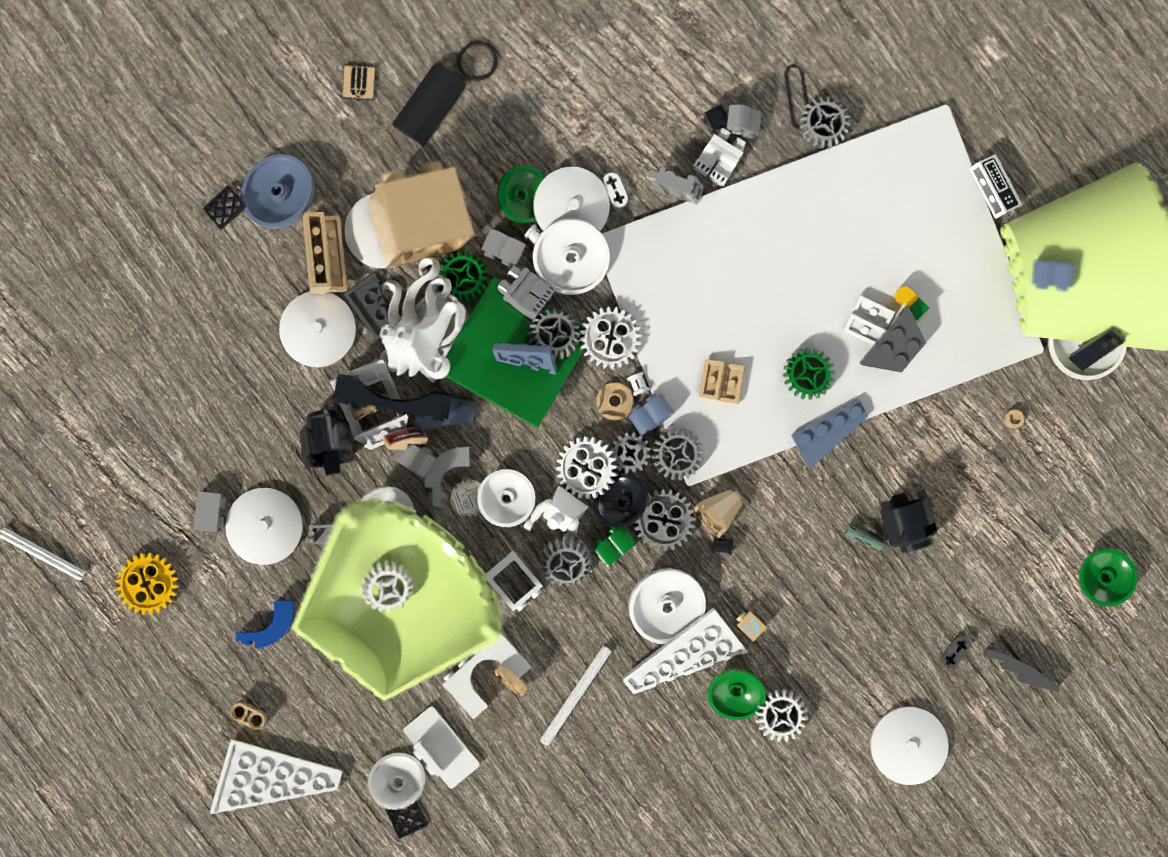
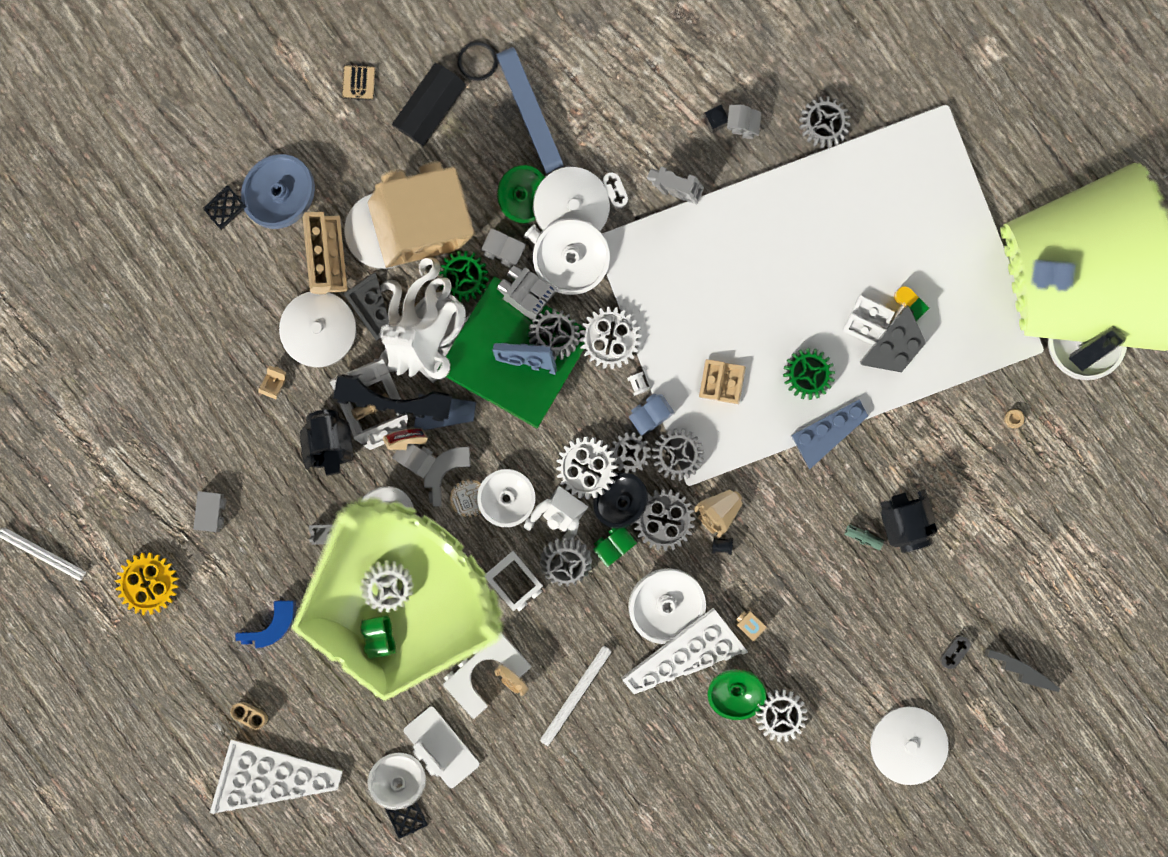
white dish [226,488,303,565] -> none
tan tile [596,382,634,420] -> none
white hips [692,128,746,187] -> none
black piece [785,65,808,130] -> none
white brick [969,154,1022,219] -> none
green dish [1079,549,1138,607] -> none
none -> tan bracket [259,366,286,399]
none -> green brick [360,615,396,659]
none -> sand blue beam [496,47,564,174]

